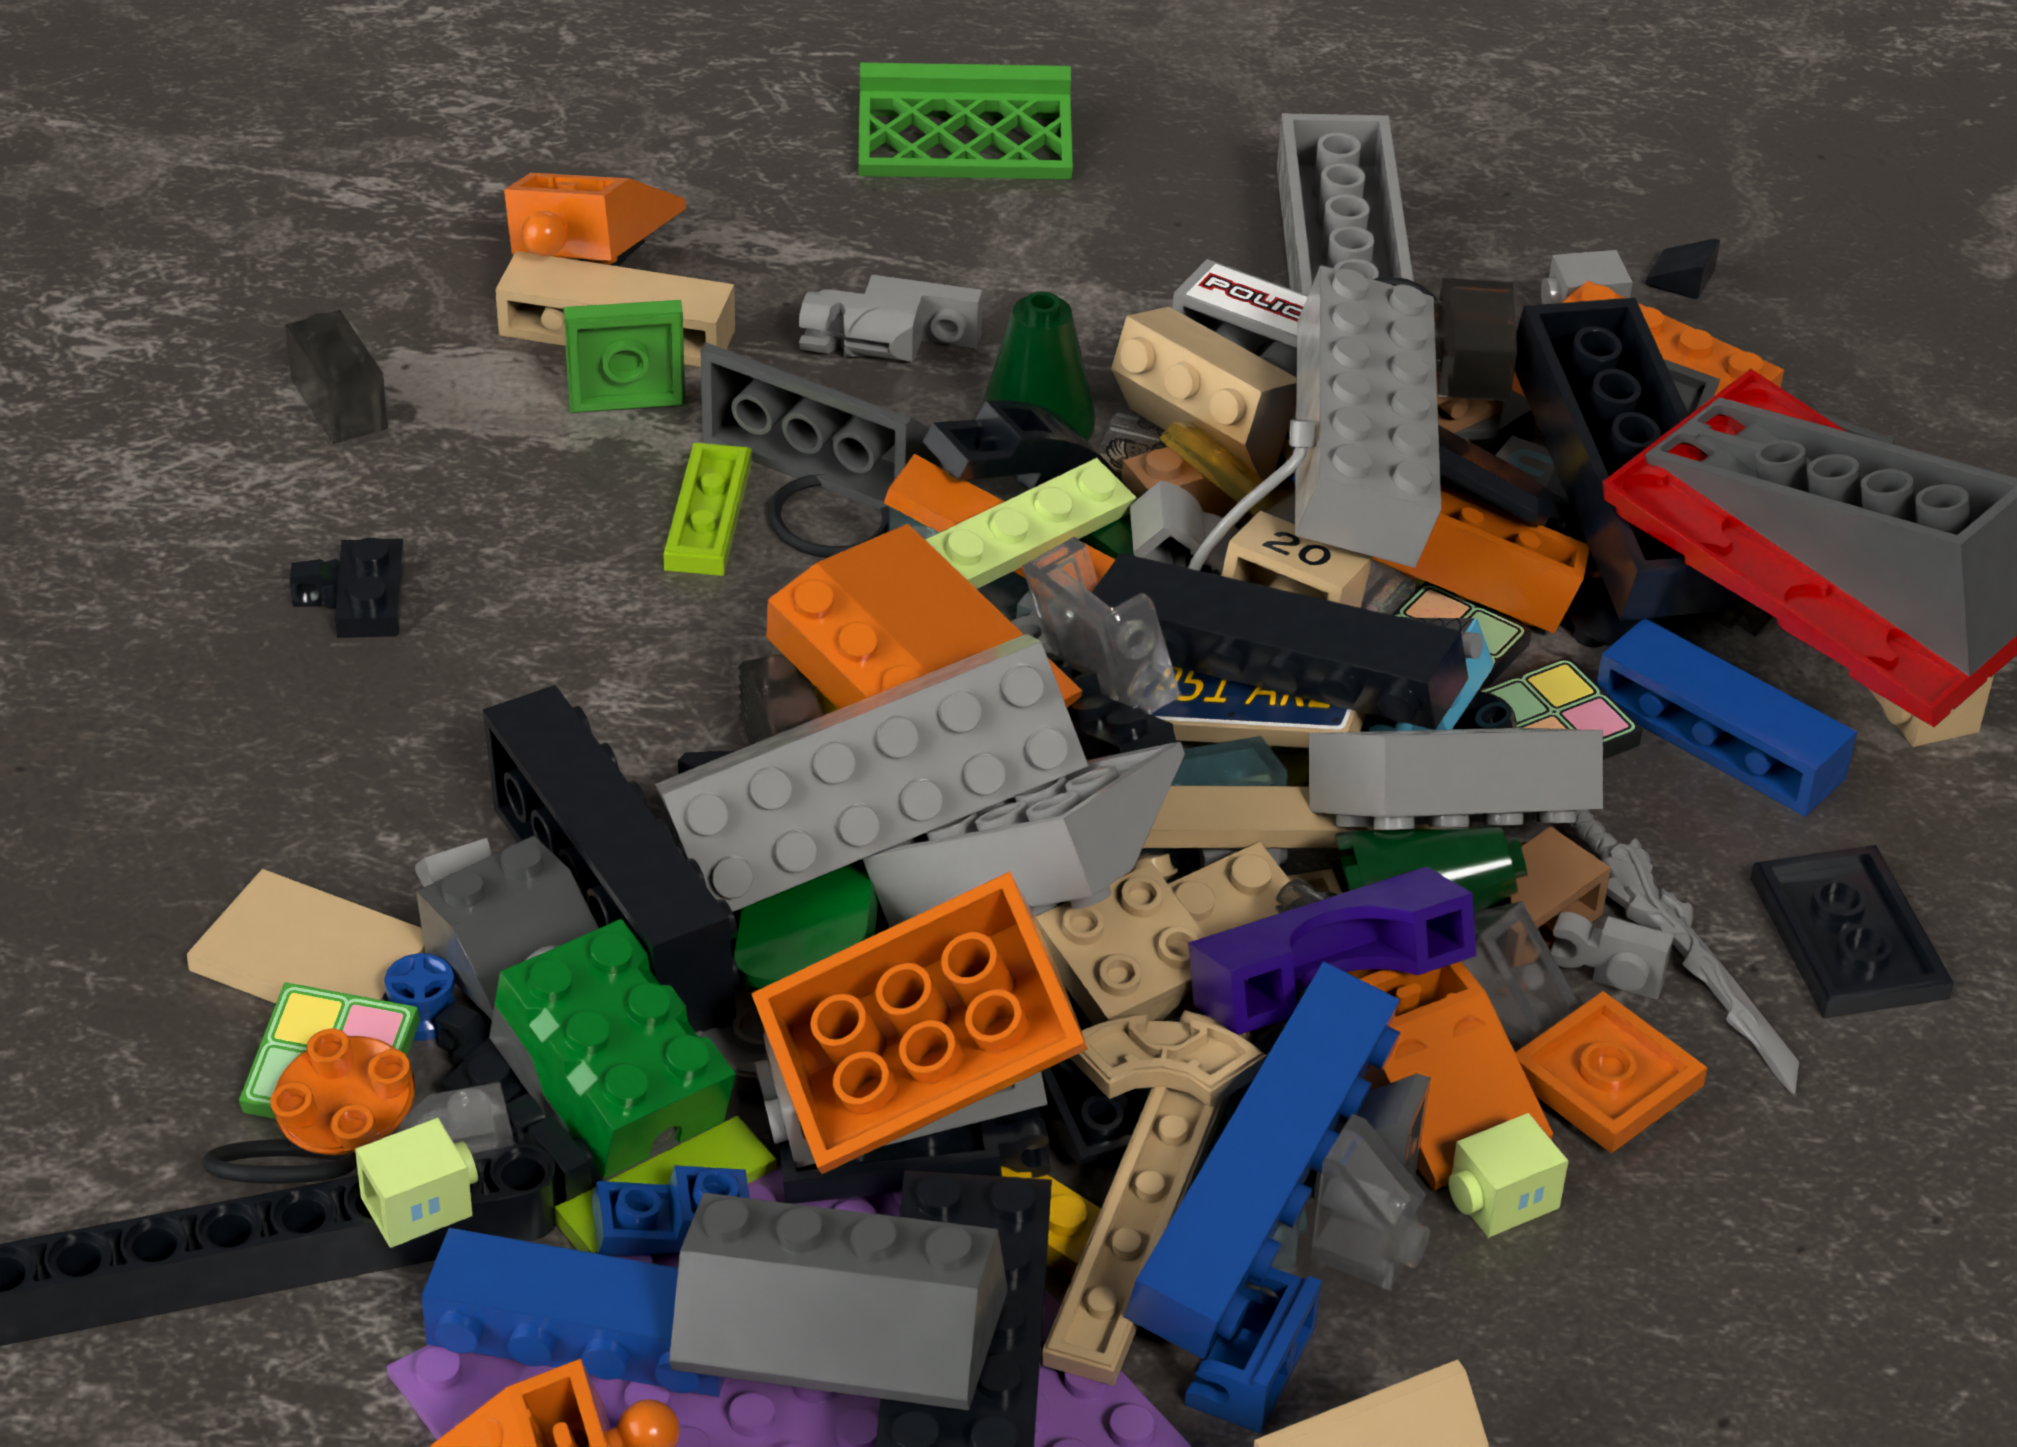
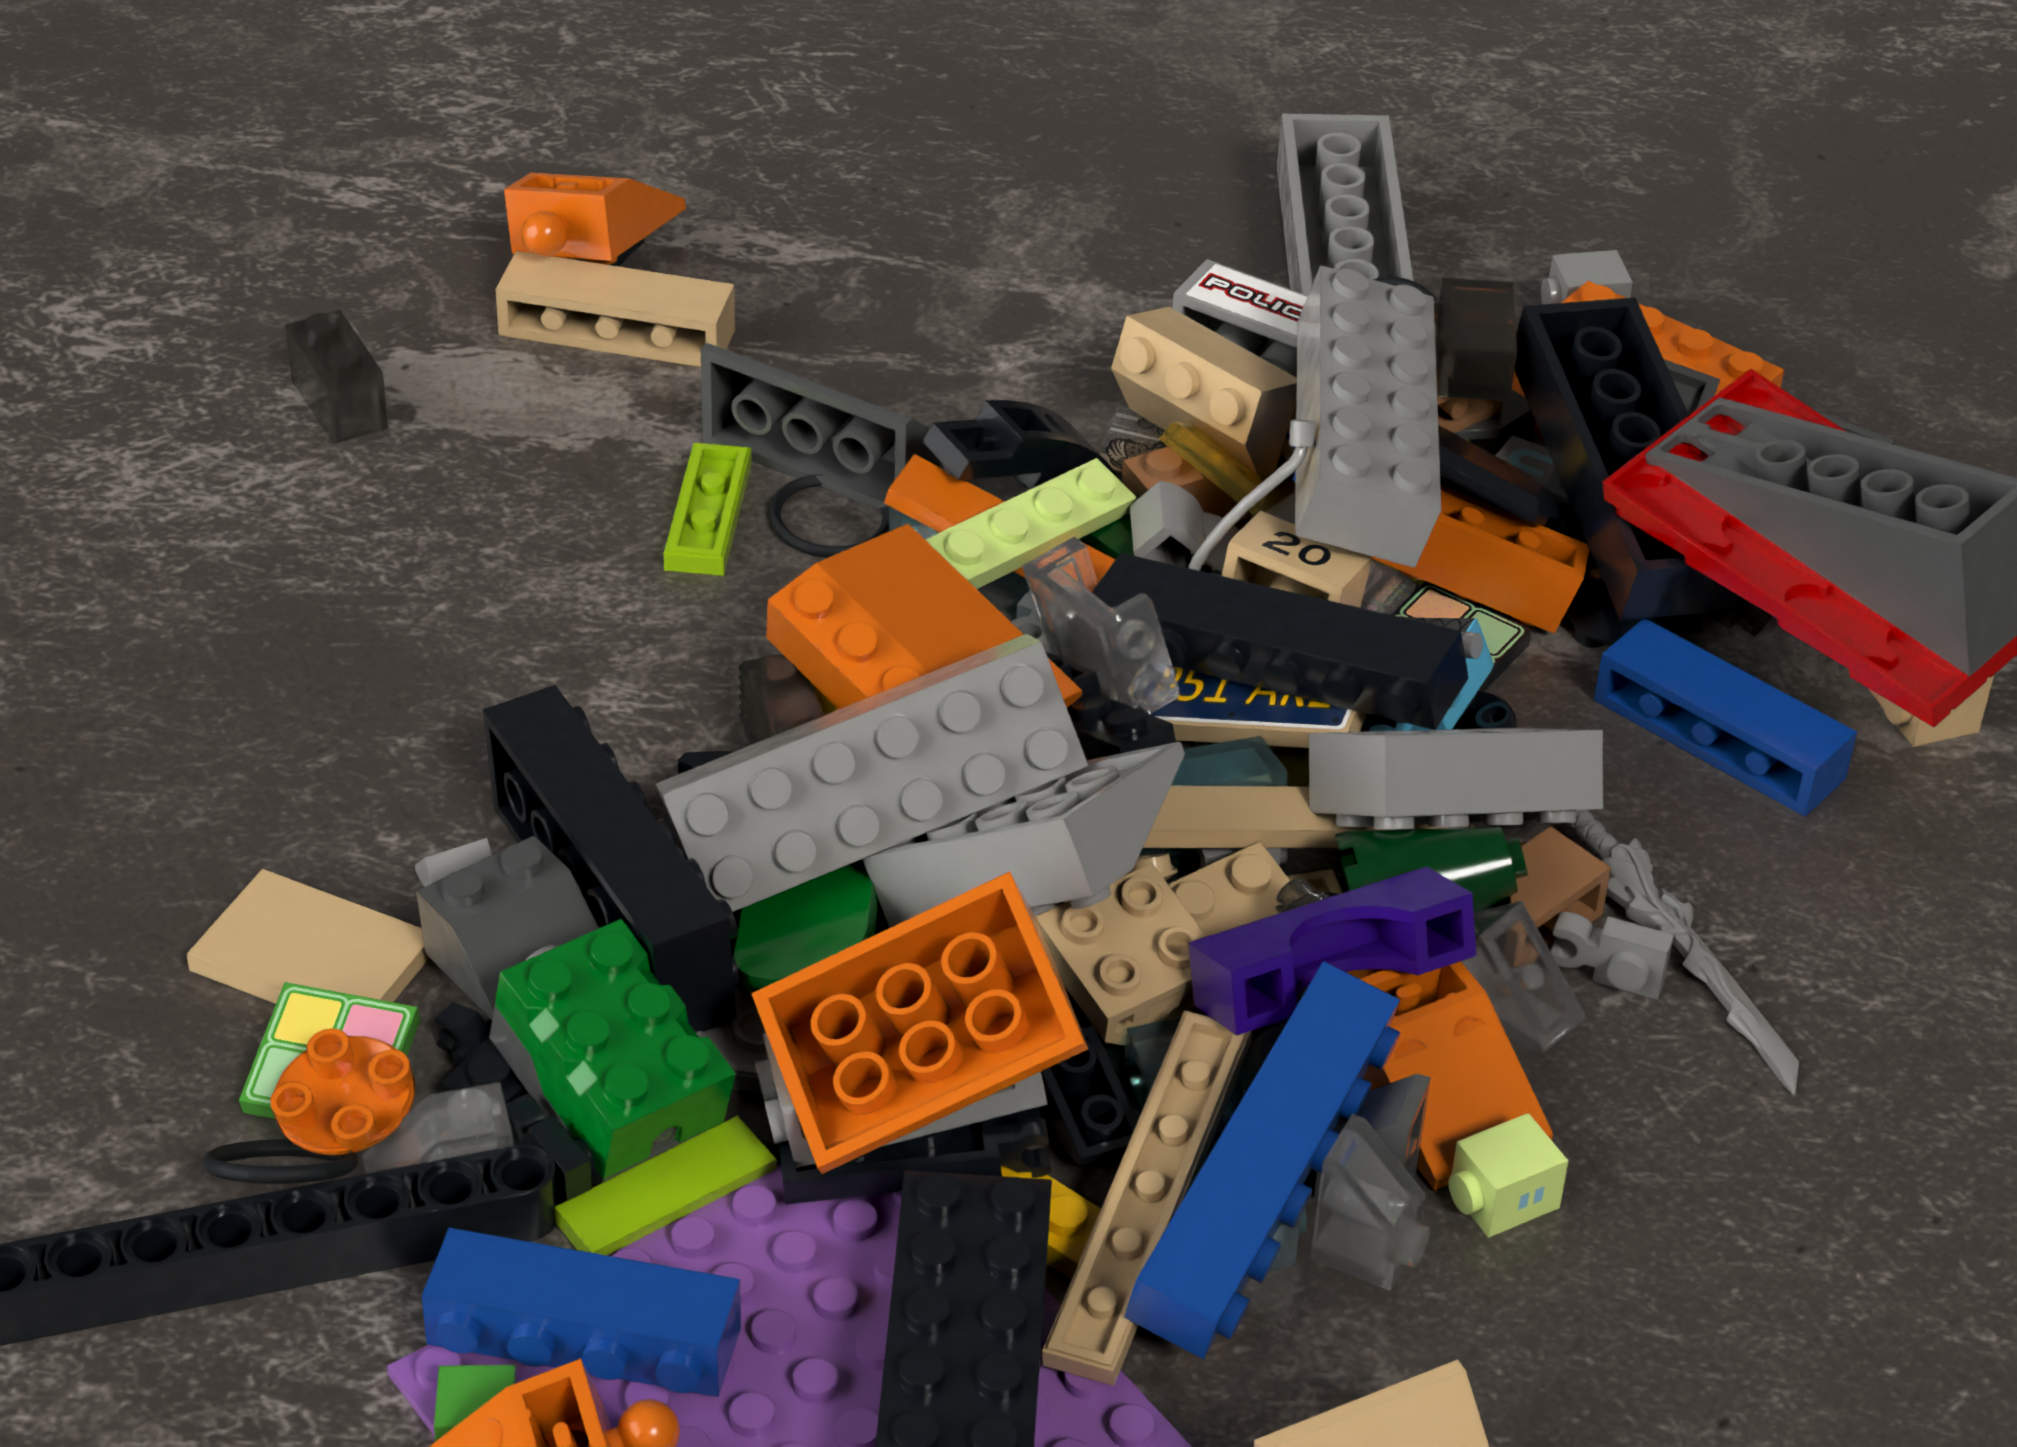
black hinge [290,538,404,638] -> none
yellowish green brick [355,1118,478,1248] -> none
blue wheel [384,953,456,1041] -> none
bright green tile [563,300,686,413] -> none
blue slope [591,1165,750,1256] -> none
dark grey slope [669,1193,1008,1410] -> none
light grey plate [799,275,983,363] -> none
bright green fence [859,62,1073,180] -> none
dark green cone [981,291,1095,441] -> none
tan tile [1070,1014,1266,1107] -> none
blue hinge [1185,1267,1322,1434] -> none
tile [1478,656,1643,760] -> none
orange plate [1515,991,1708,1154] -> none
black slope [1646,239,1720,299] -> none
black tile [1750,845,1954,1018] -> none
none -> bright green tile [434,1365,517,1441]

